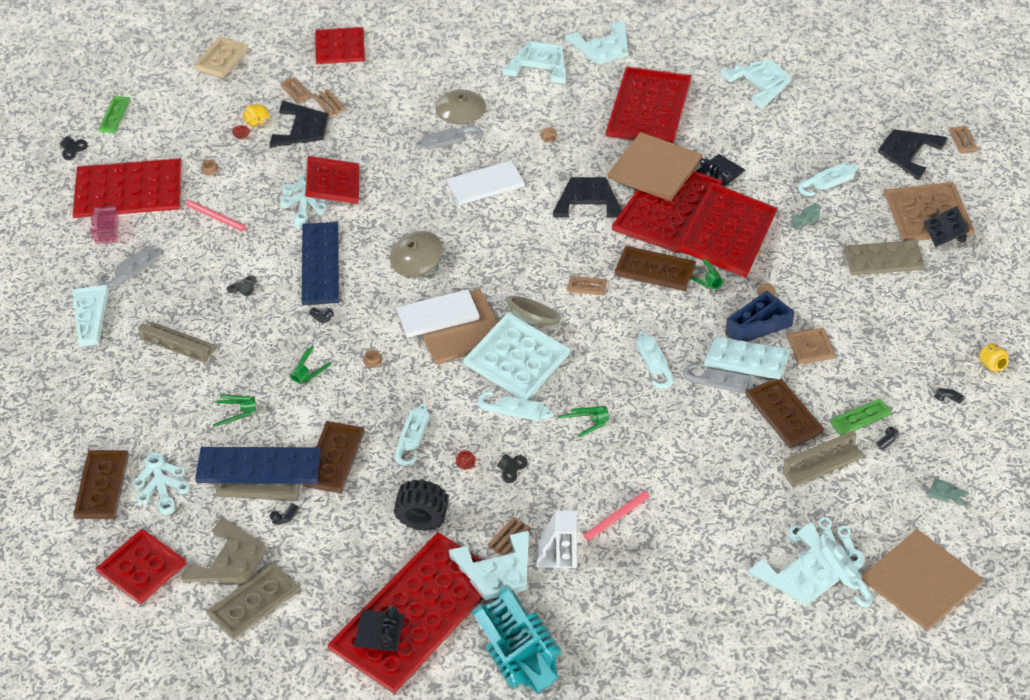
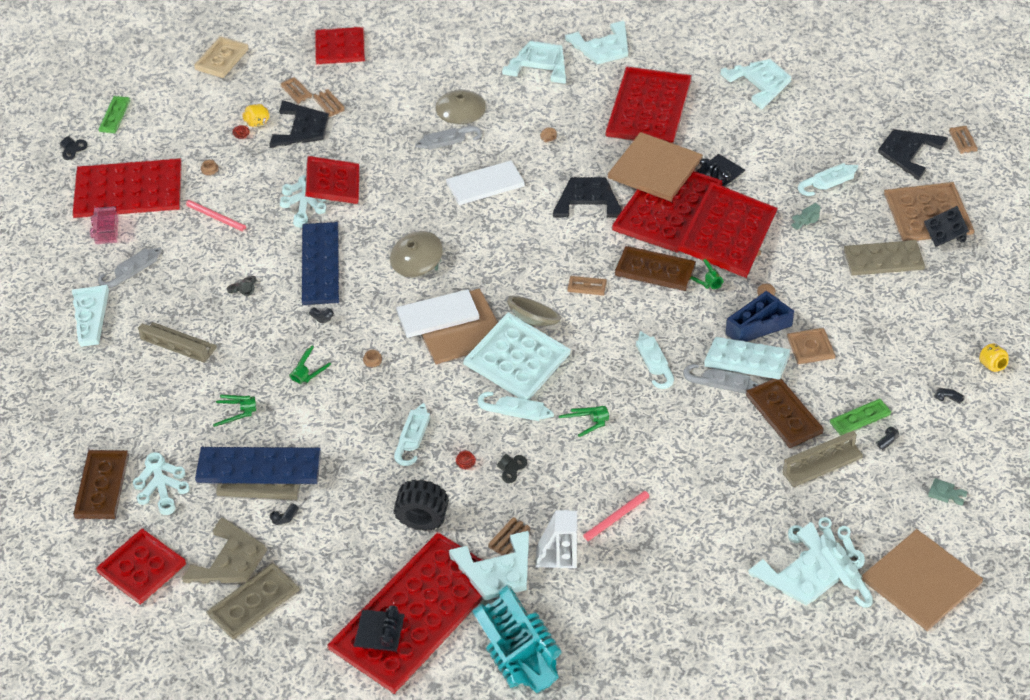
reddish brown plate [303,421,365,494] -> none

